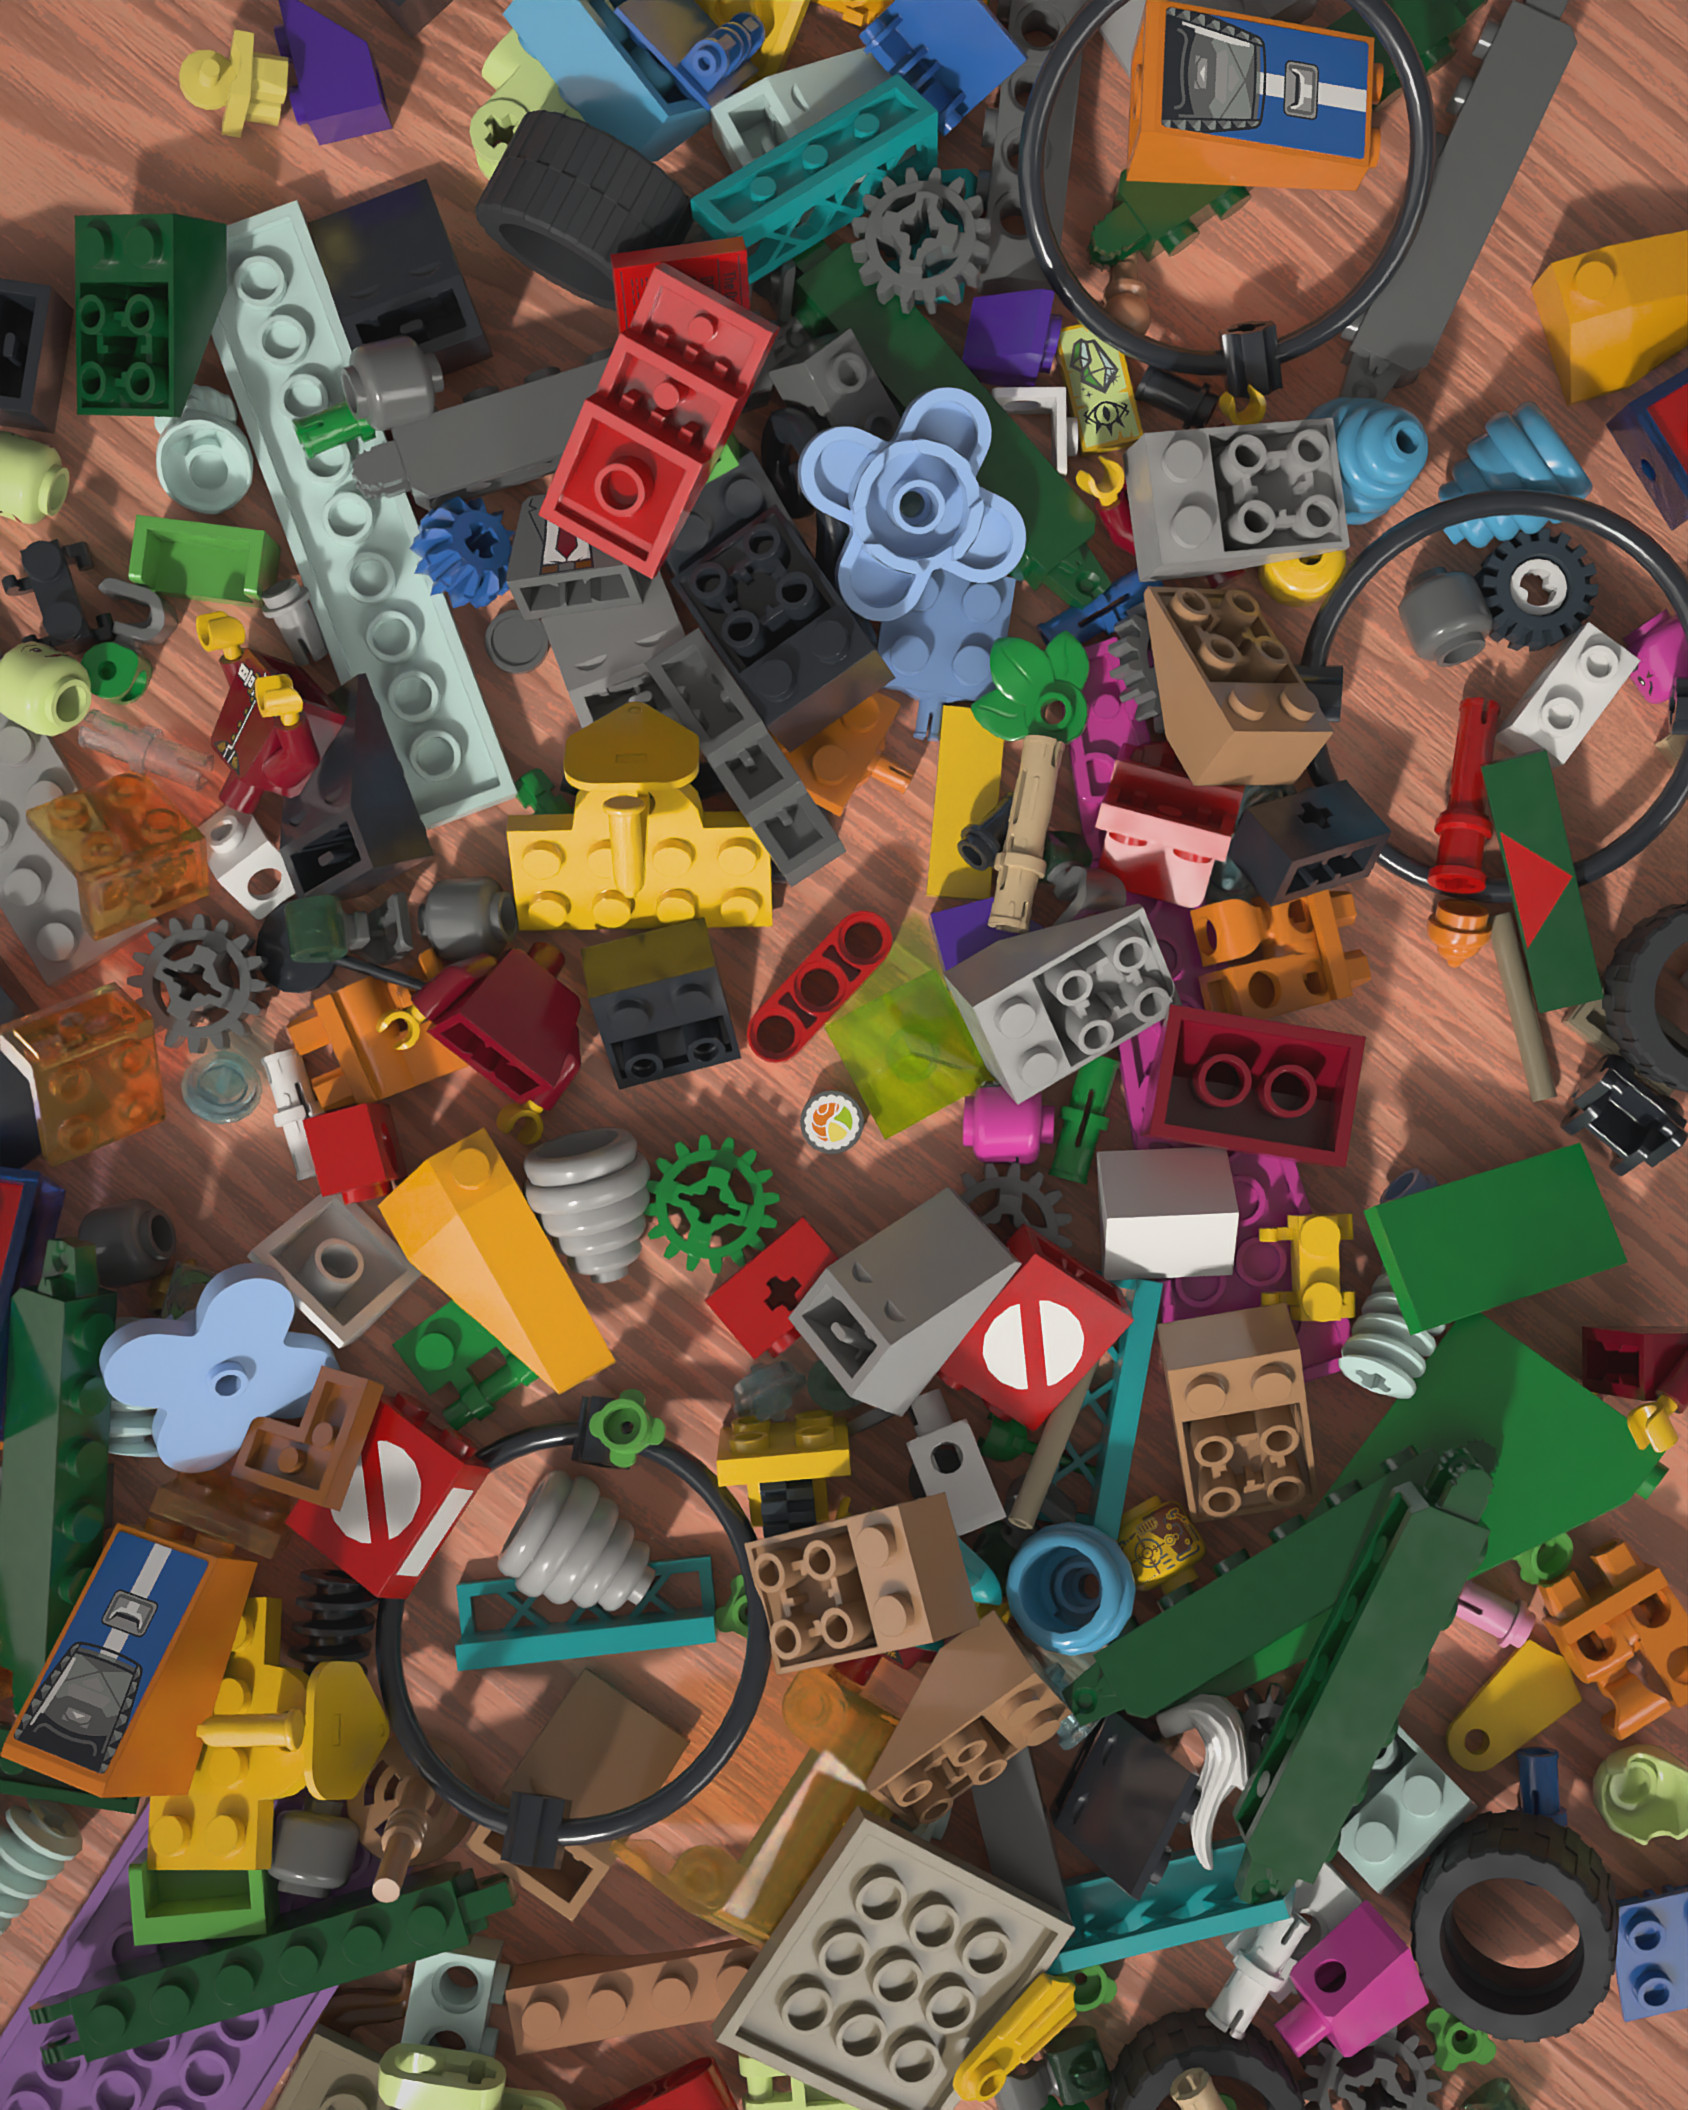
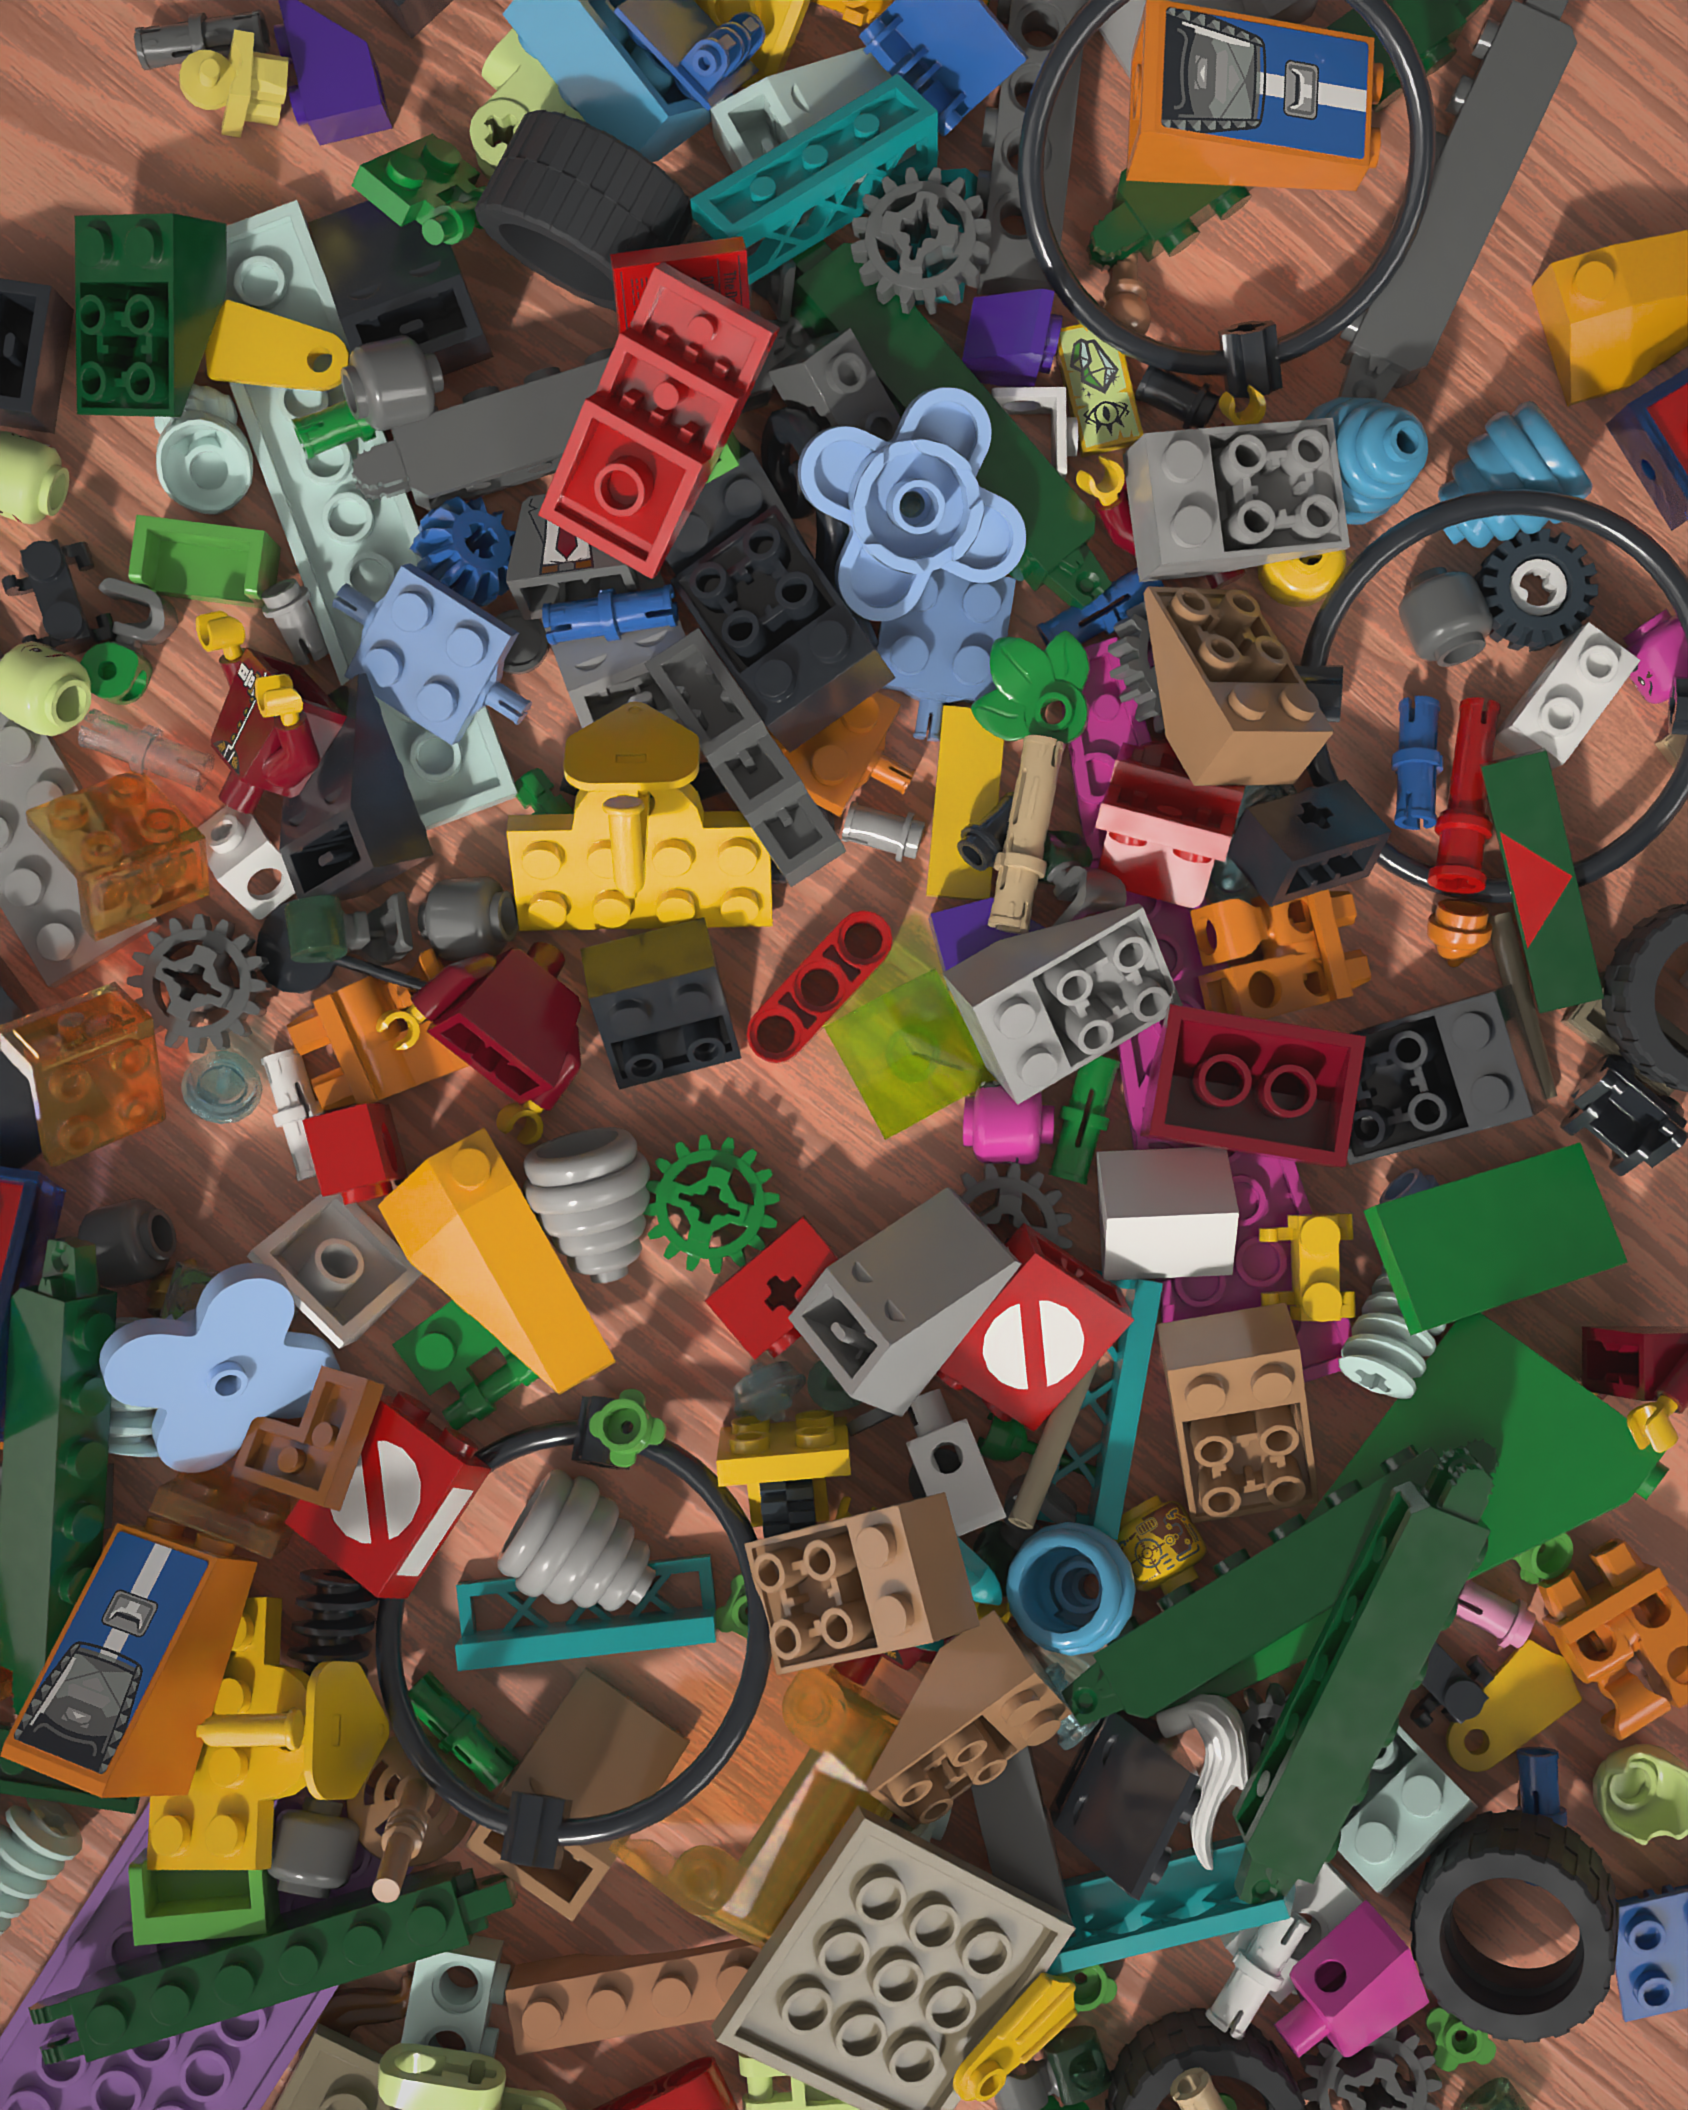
tile [800,1090,864,1154] -> none
none -> dark grey pin [134,10,270,70]
none -> yellow piece [205,300,350,391]
none -> medium blue plate [332,563,532,745]
none -> green plate [351,133,486,245]
none -> green pin [408,1670,519,1792]
none -> blue pin [542,584,679,645]
none -> light grey pin [841,801,925,862]
none -> black slope [1347,984,1549,1165]
none -> blue pin [1391,696,1444,830]
none -> black piece [1410,1641,1496,1729]

